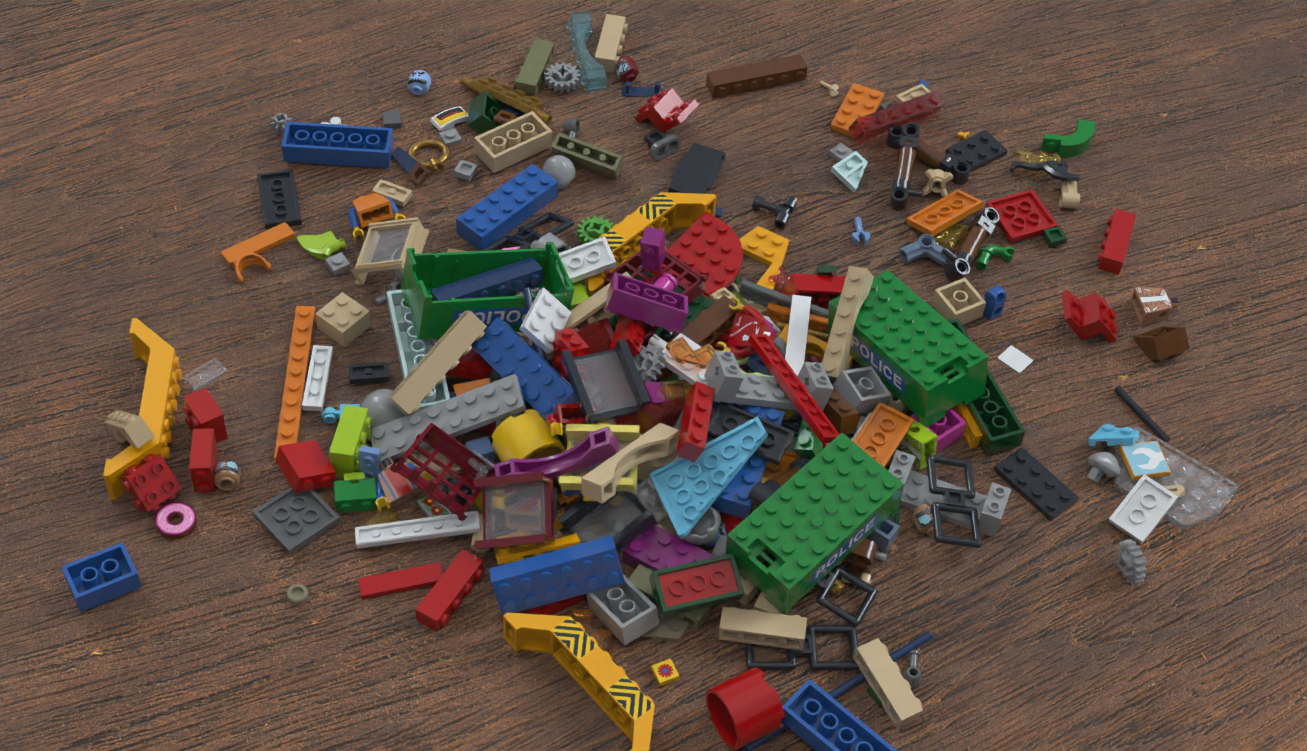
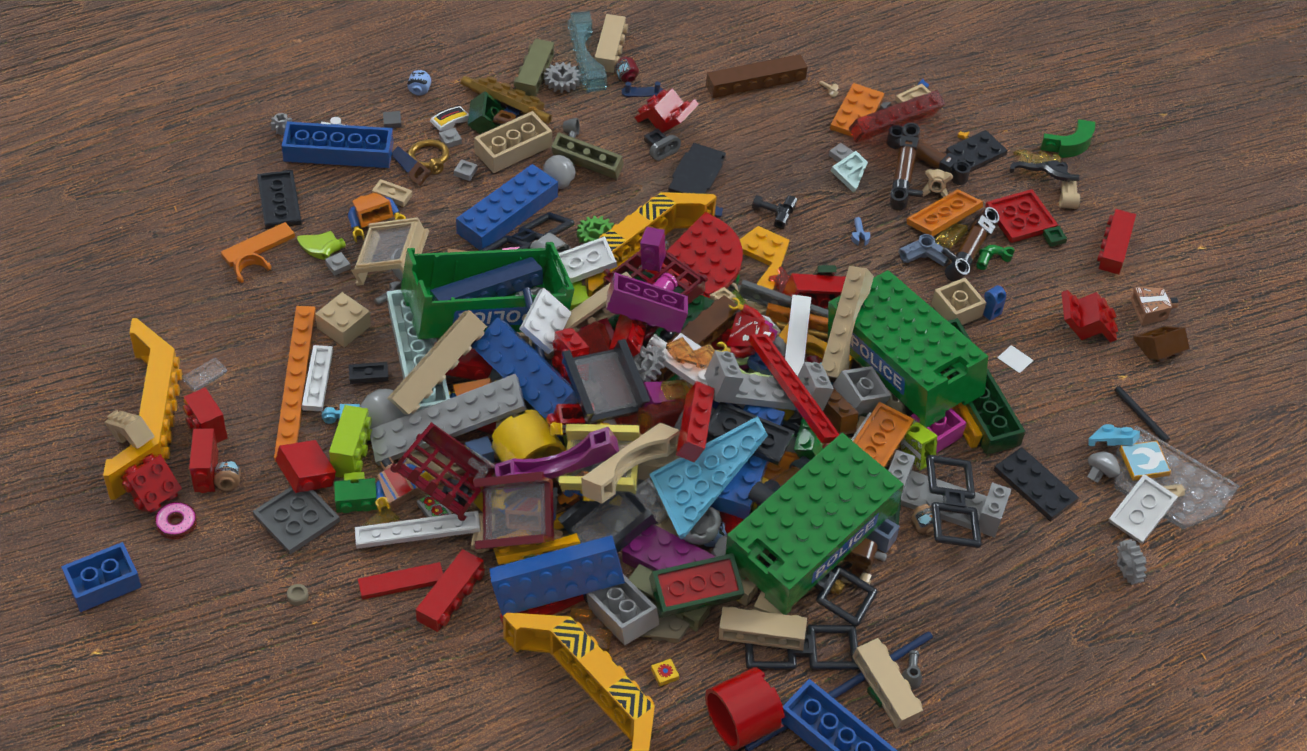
medium blue plate [359,445,384,482] -> none

